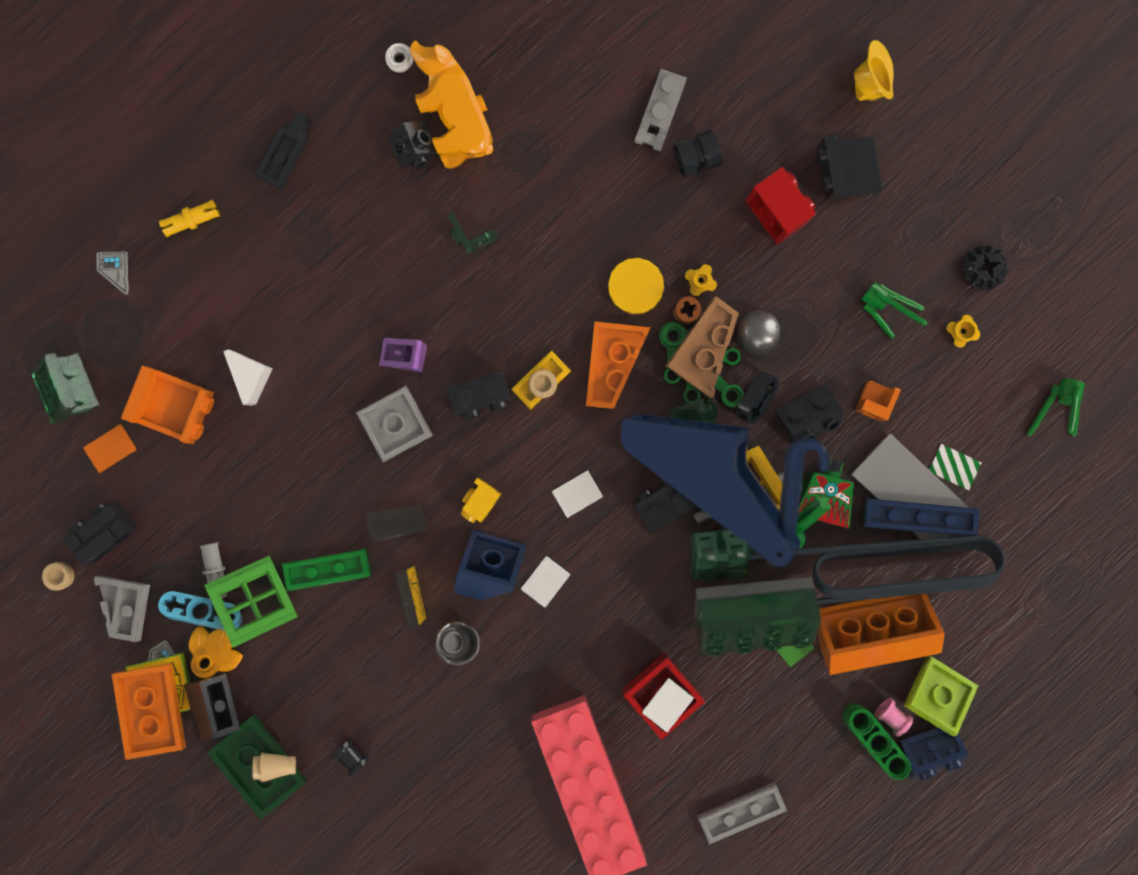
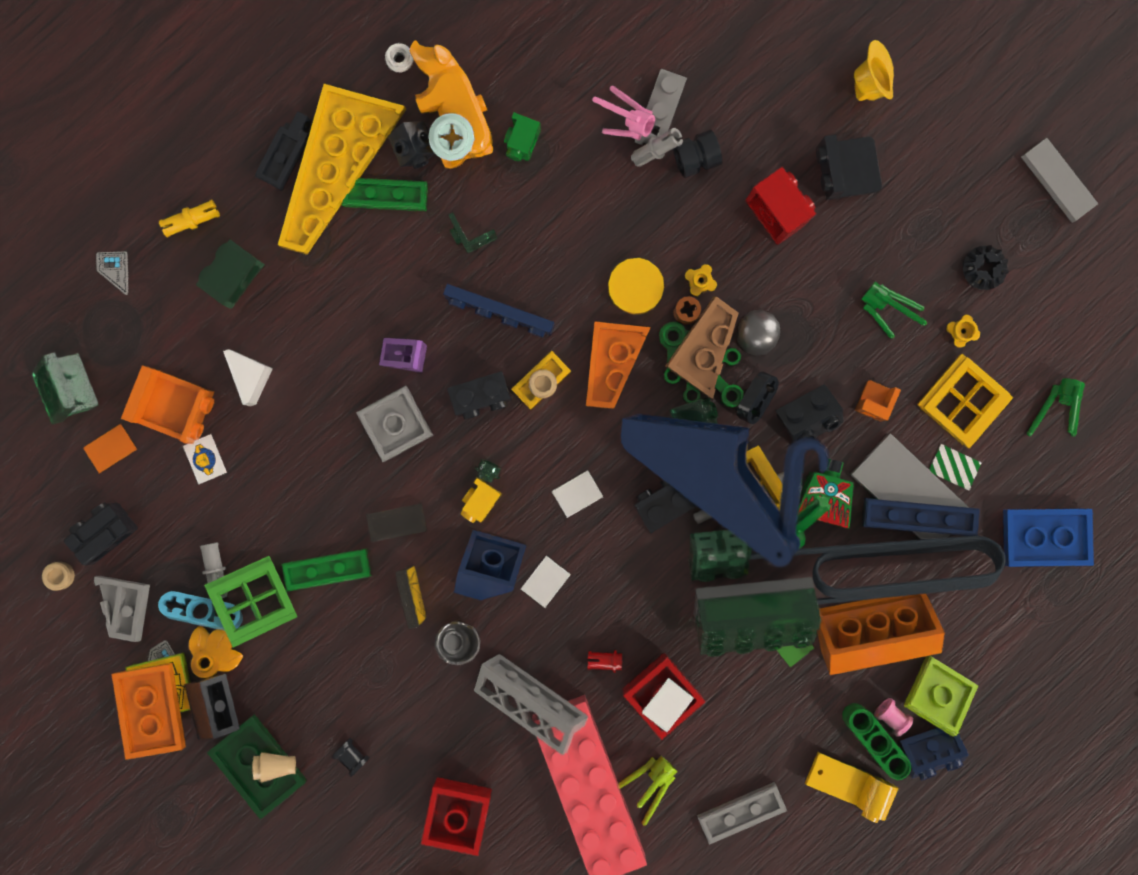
none -> white sticker [183,434,227,484]
none -> clear green brick [196,239,265,309]
none -> yellow wing [278,84,406,254]
none -> green tile [342,178,428,211]
none -> red brick [421,777,492,856]
none -> light aqua gear [429,113,475,161]
none -> dark blue plate [443,284,555,338]
none -> clear green plate [474,459,502,483]
none -> light grey fence [474,654,588,755]
none -> green brick [504,112,541,162]
none -> red pin [588,650,622,673]
none -> bright pink plant [592,86,655,140]
none -> lime plant [618,756,678,826]
none -> light grey axle [631,128,683,167]
none -> yellow door [805,752,899,823]
none -> yellow piece [917,354,1013,448]
none -> blue plate [1003,508,1094,567]
none -> light grey tile [1021,138,1098,223]

